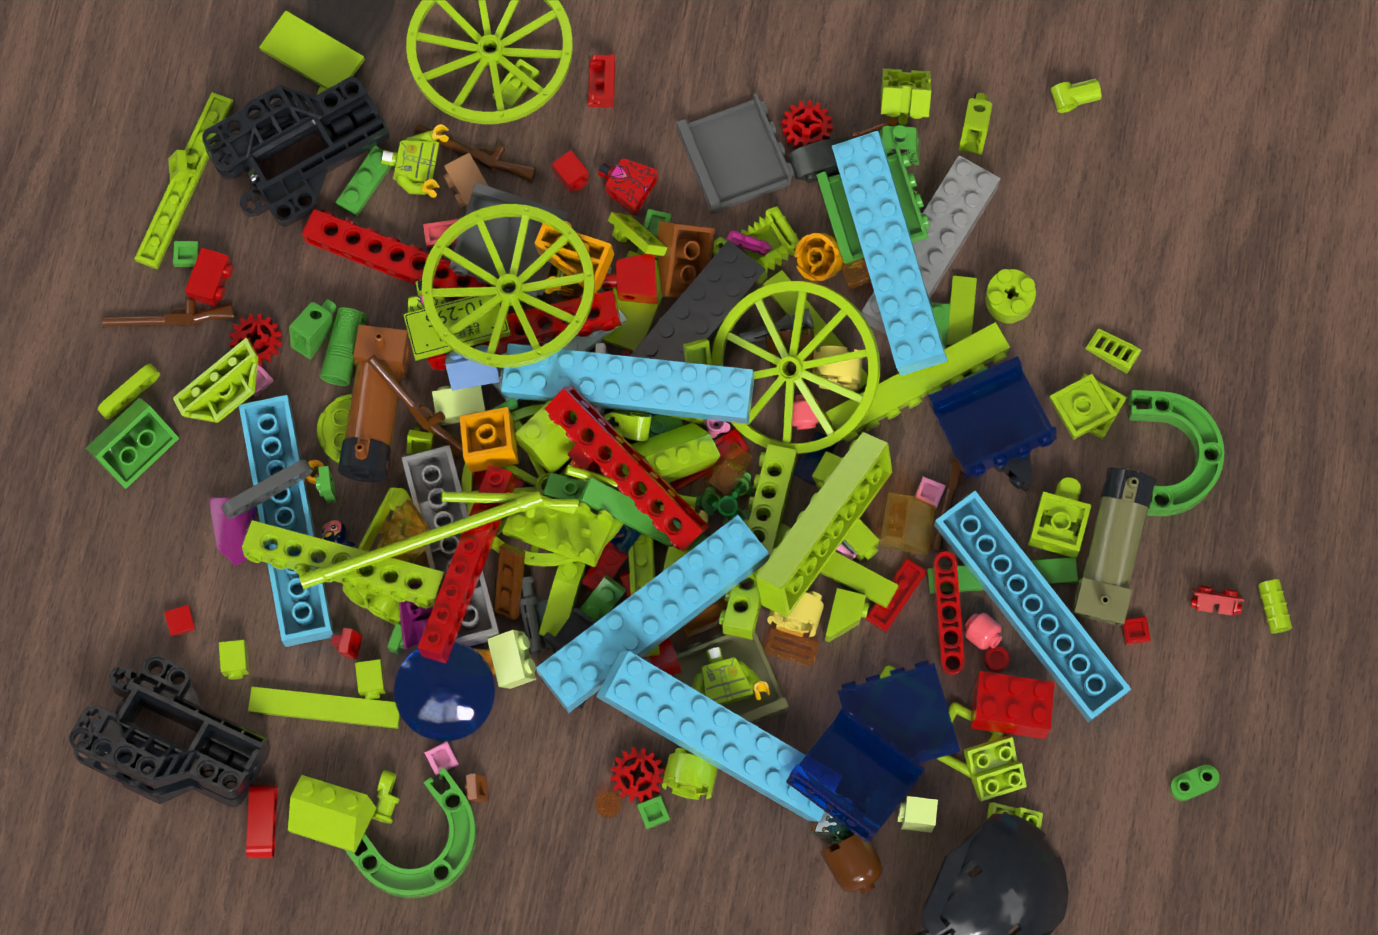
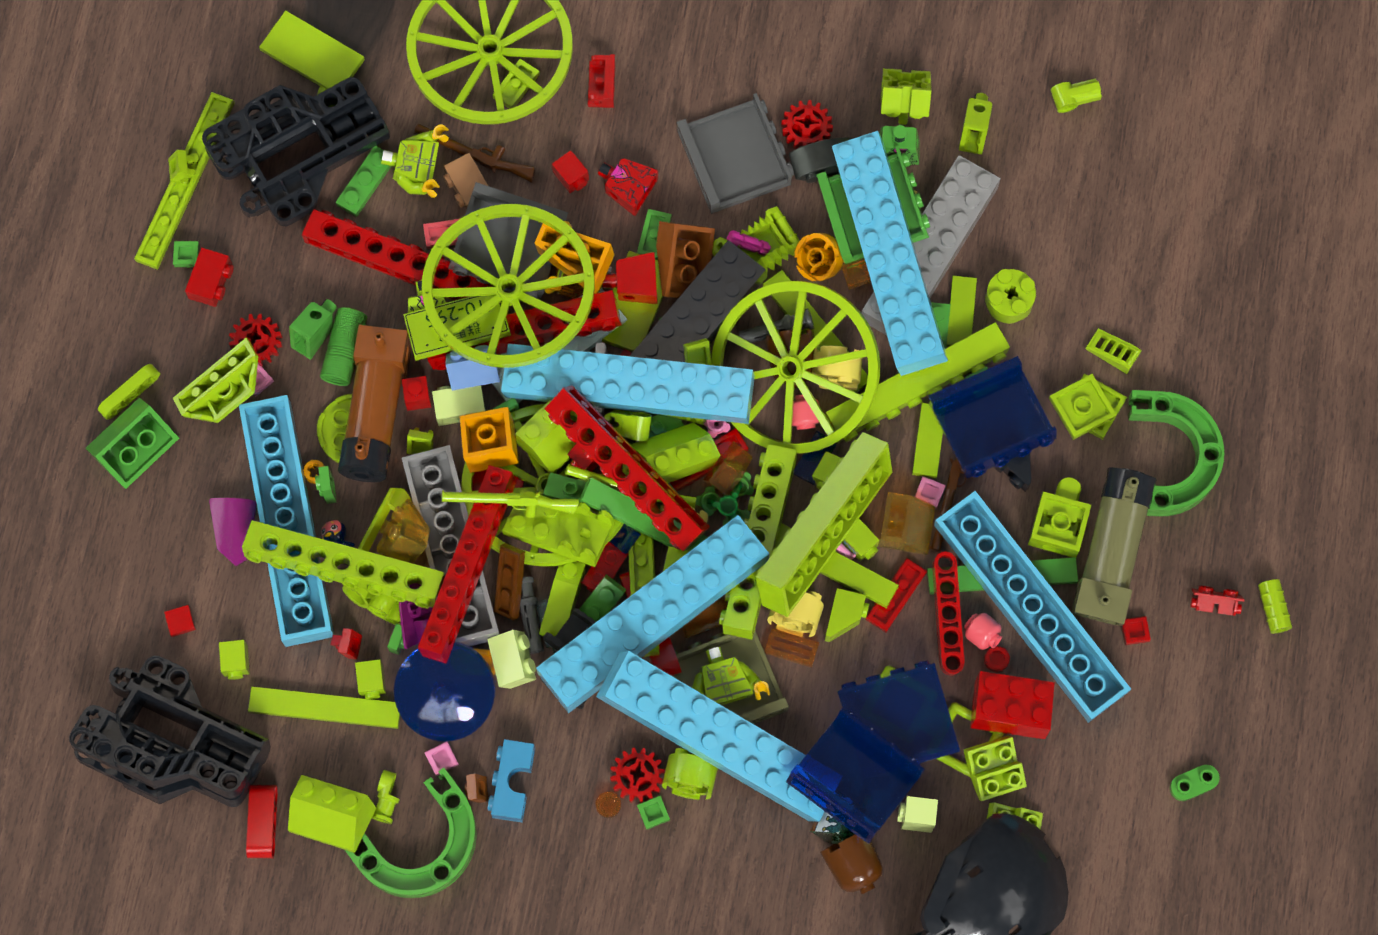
reddish brown piece [102,300,235,328] -> none
dark grey beam [221,459,313,519] -> none
lime piece [299,491,544,589] -> none
reddish brown piece [366,355,463,458] -> none
lime hinge [608,212,668,256] -> none
dark orange hinge [851,117,897,138] -> none
none -> red brick [402,376,432,411]
none -> dark azure arch [488,739,535,823]
none -> lime tile [912,403,946,478]

